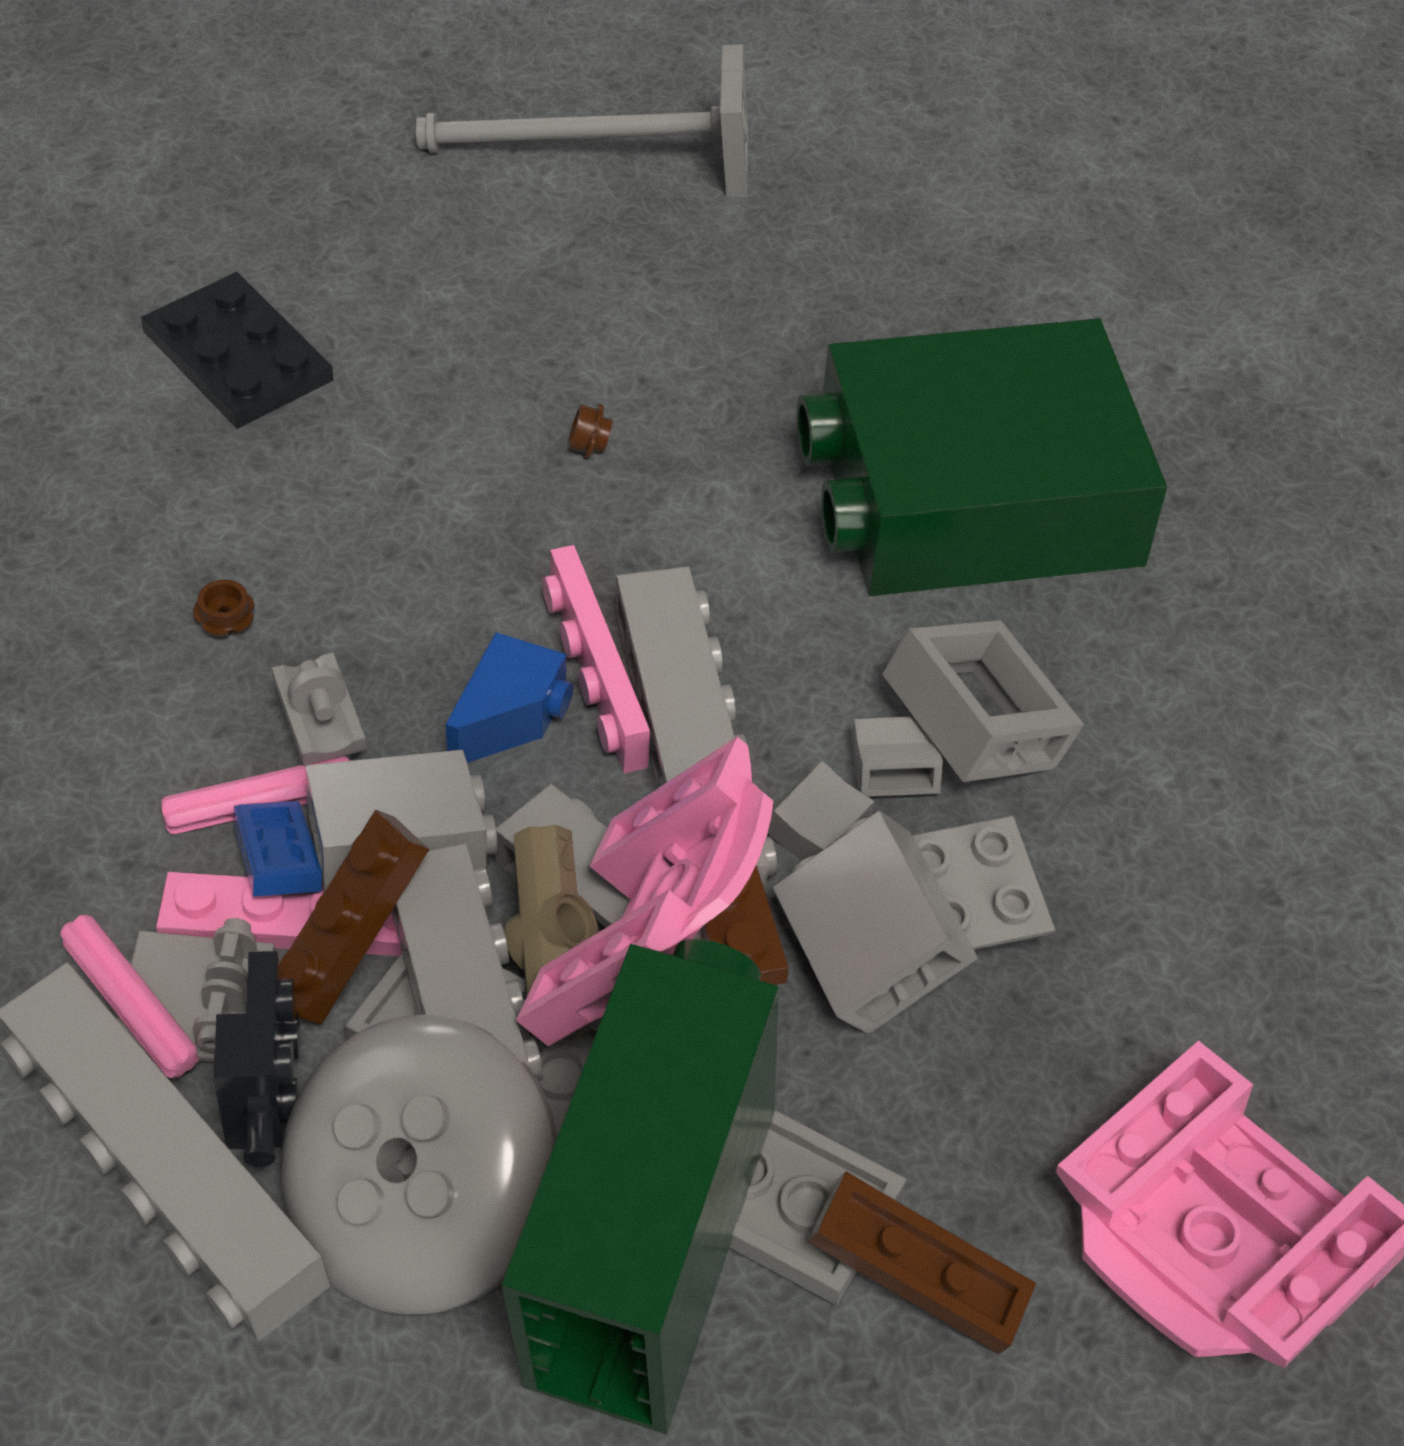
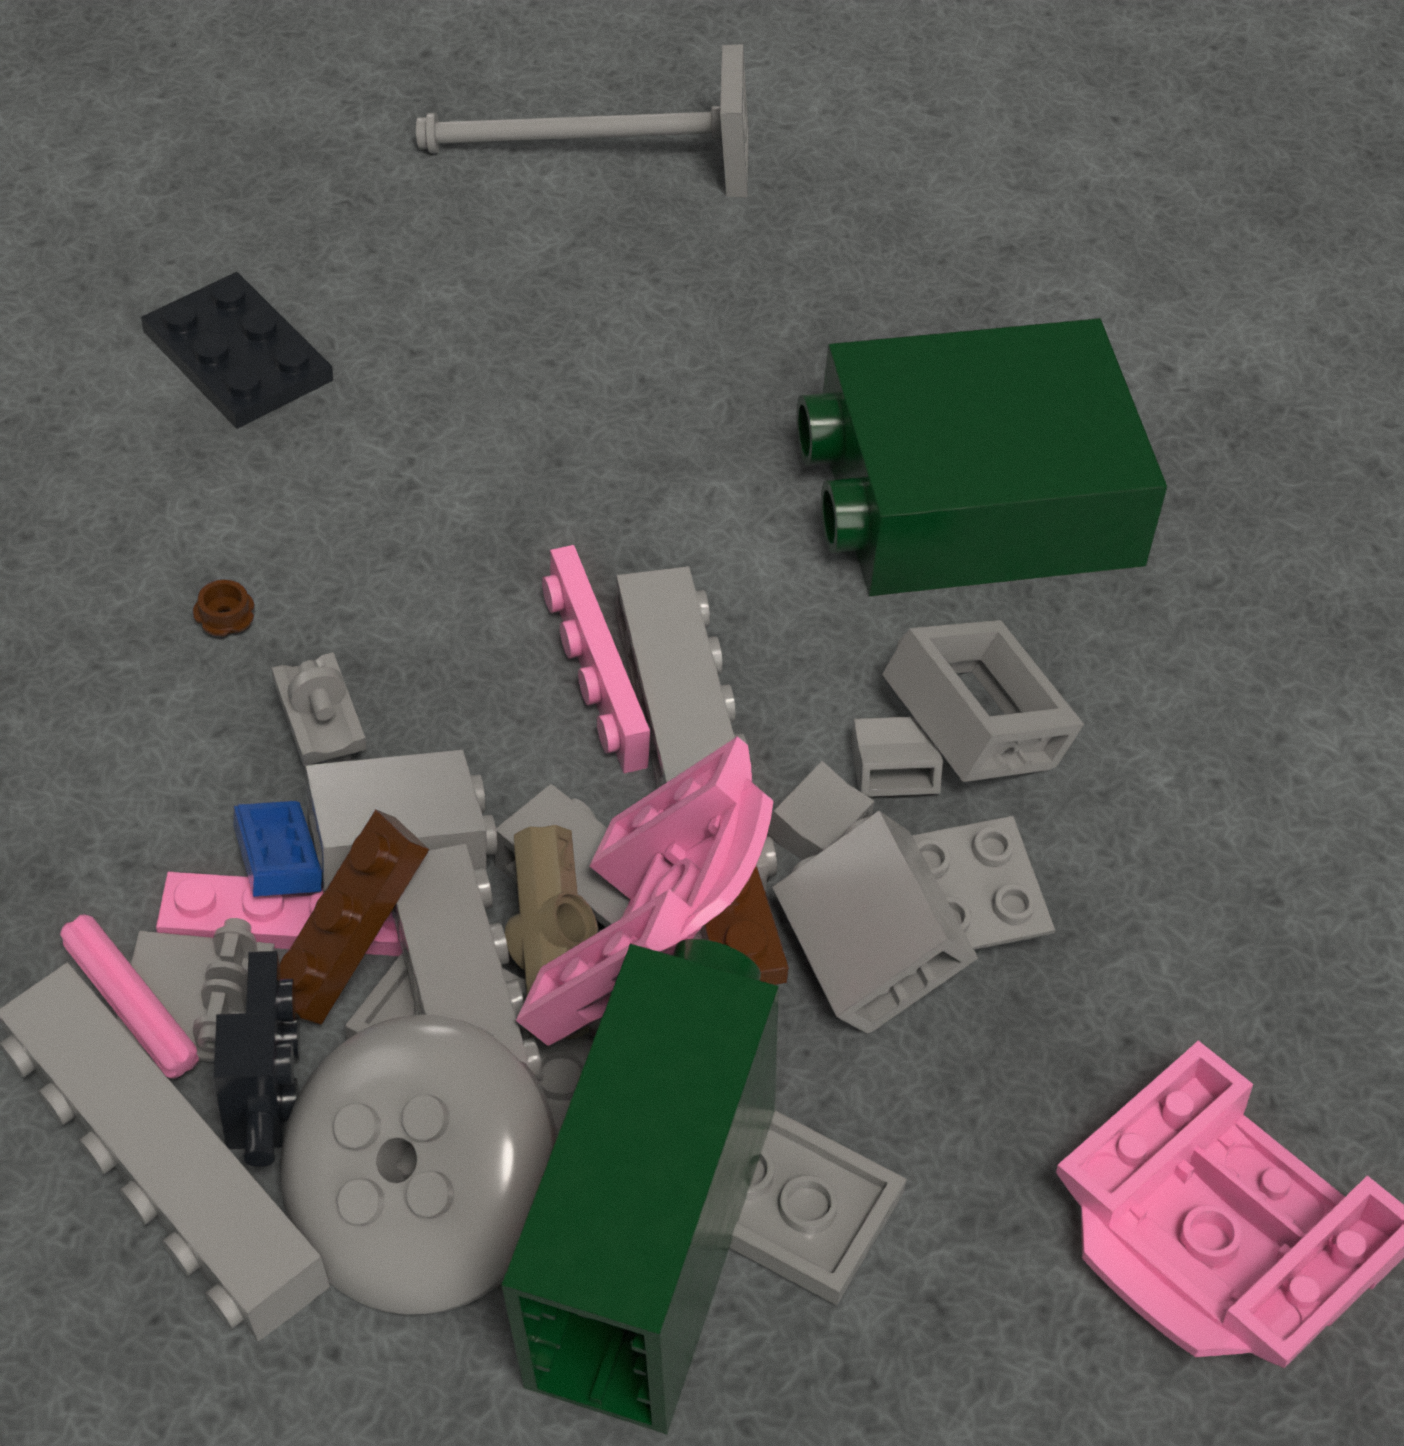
bright pink axle [161,756,350,834] -> none
blue slope [445,632,573,763] -> none
reddish brown plate [567,403,613,459] -> none
reddish brown plate [807,1171,1037,1354] -> none

